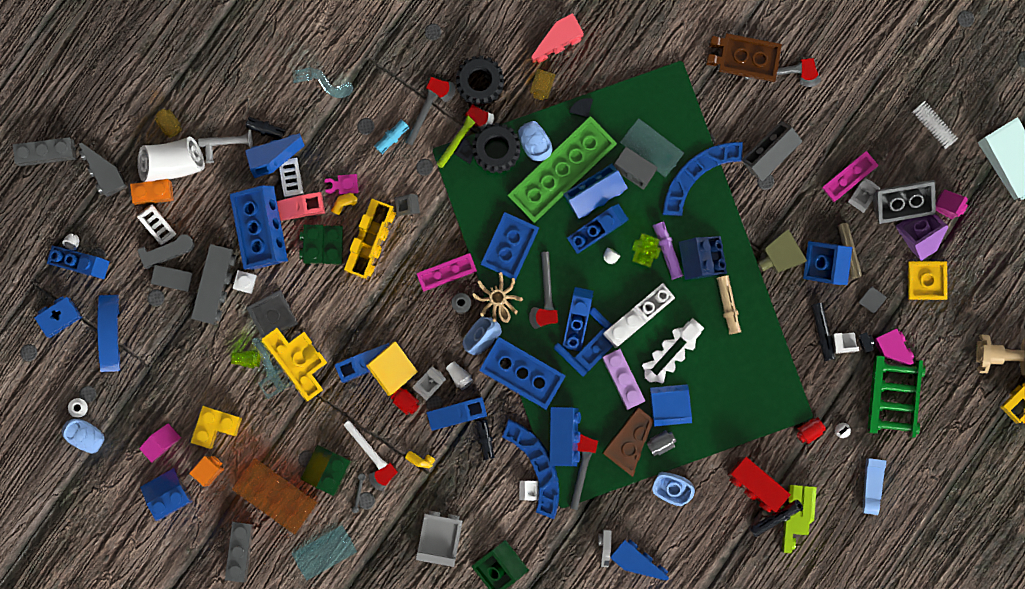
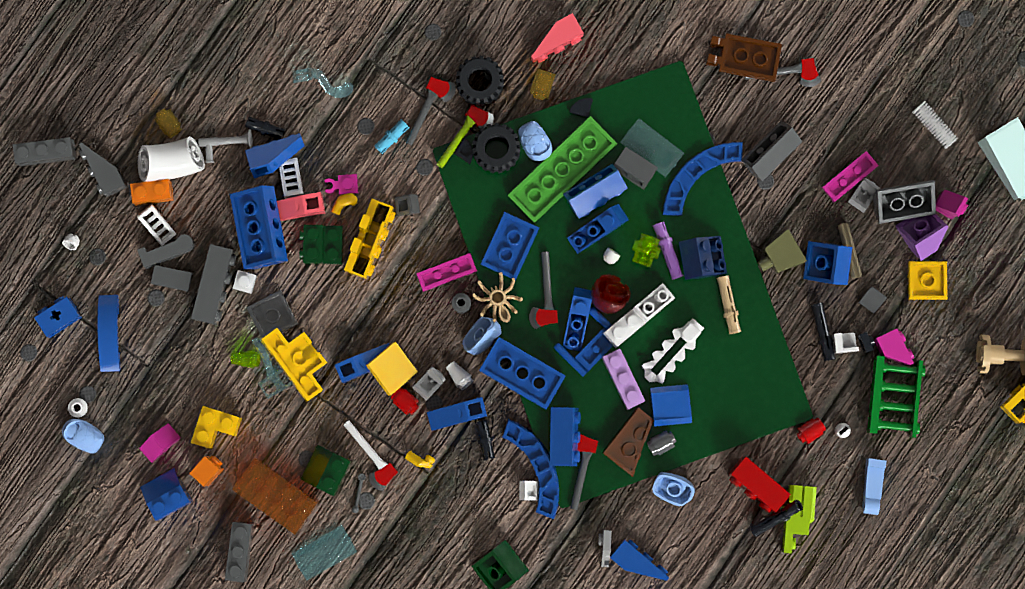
blue slope [46,245,110,280] -> none
light grey panel [416,511,463,567] -> none
none -> clear red cylinder [591,275,630,314]

